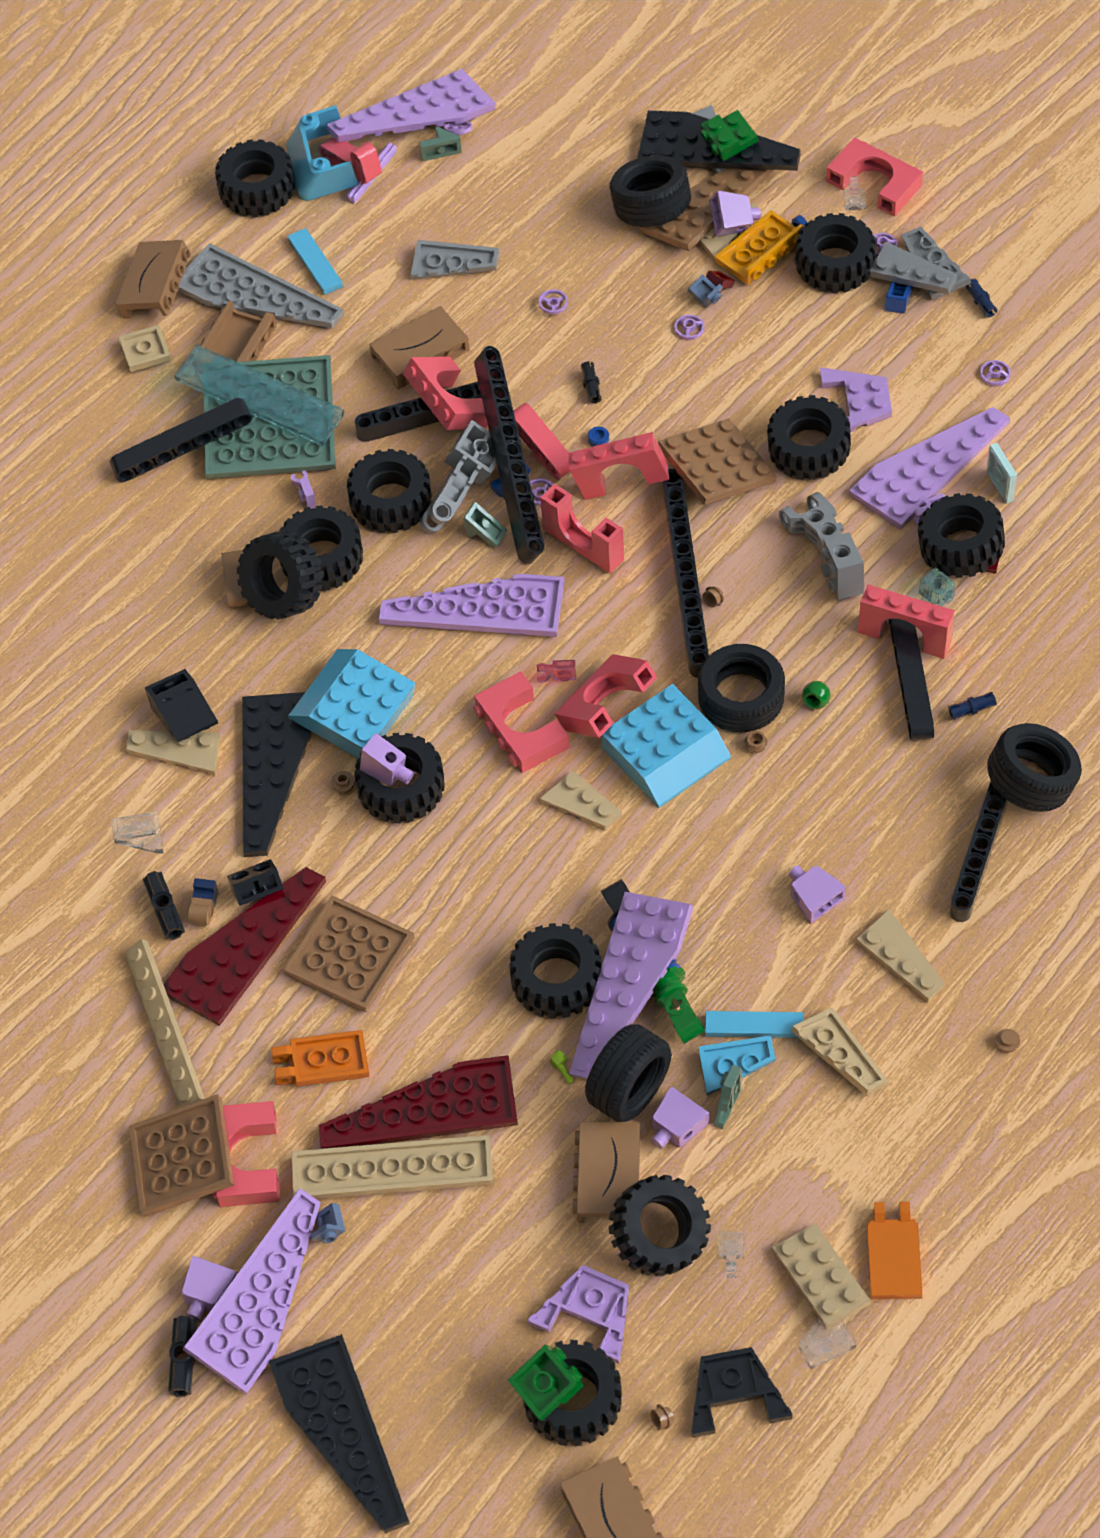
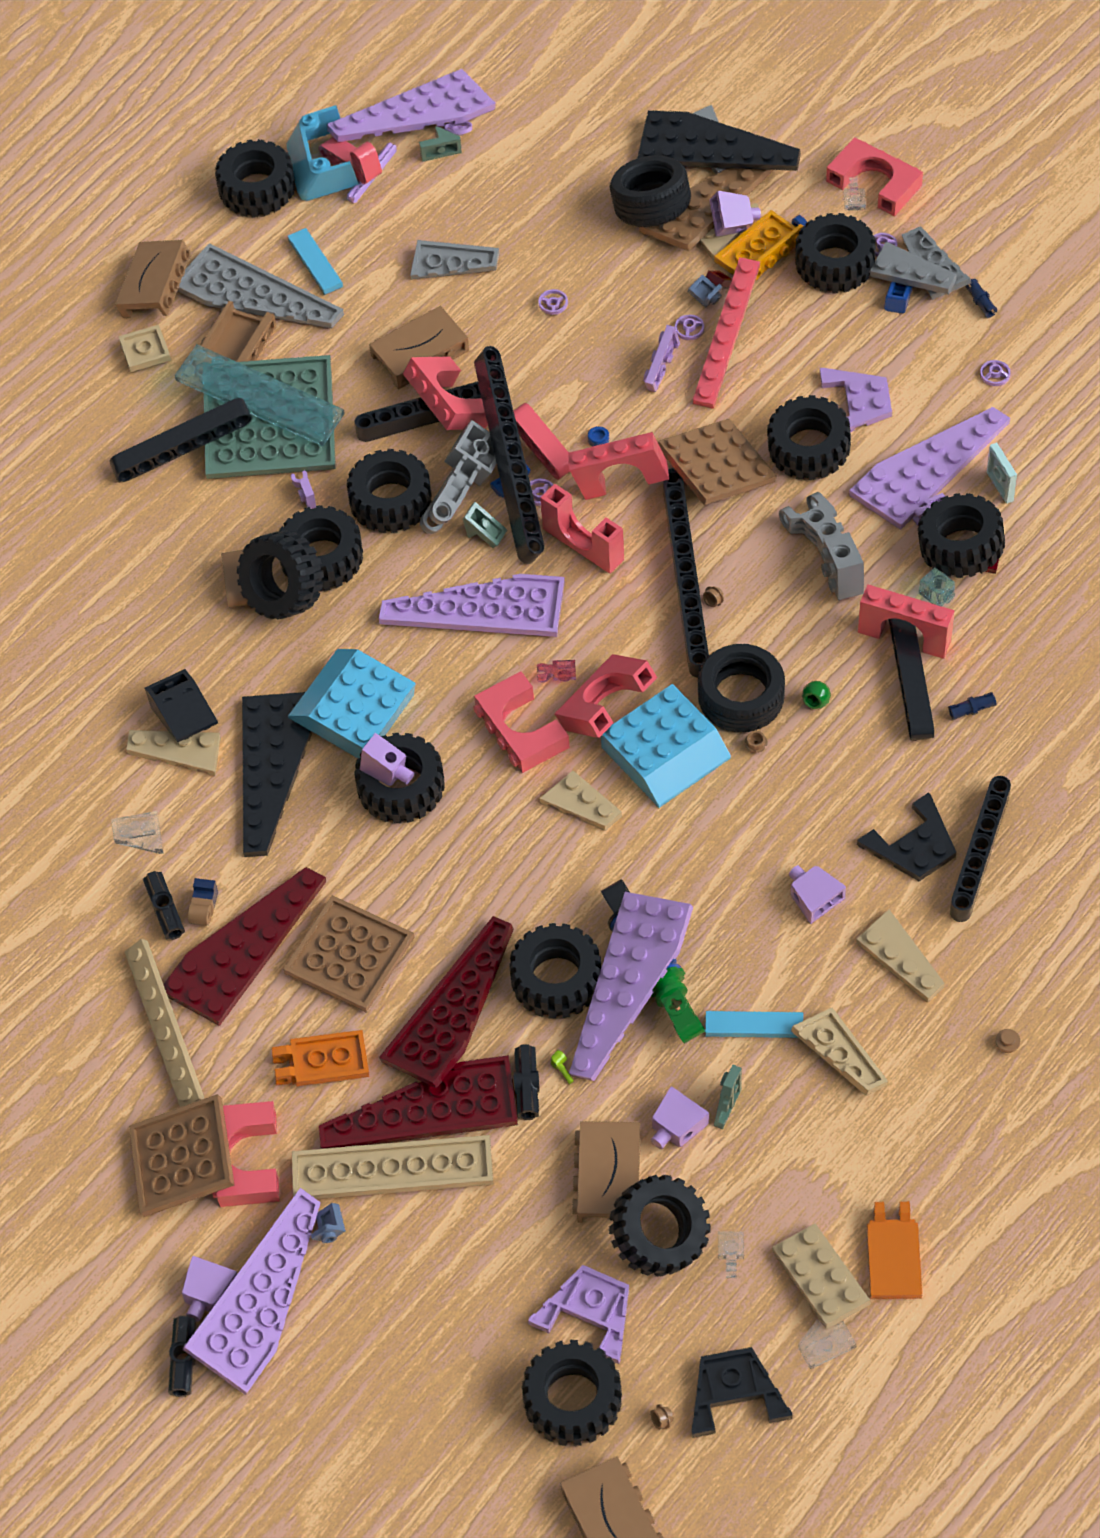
black brick [227,859,284,906] -> none
black wing [269,1334,410,1533] -> none
medium nougat plate [331,771,355,794] -> none
green plate [508,1344,584,1421] -> none
black pin [581,361,602,404] -> none
black tyre [585,1024,672,1122] -> none
medium azure wing [698,1035,775,1096] -> none
green plate [700,110,759,161] -> none
black tyre [987,723,1082,812] -> none
none -> dark red wing [379,916,514,1088]
none -> black piece [514,1044,540,1120]
none -> lavender wing [643,325,680,392]
none -> coral plate [693,257,760,409]
none -> black wing [857,792,956,881]

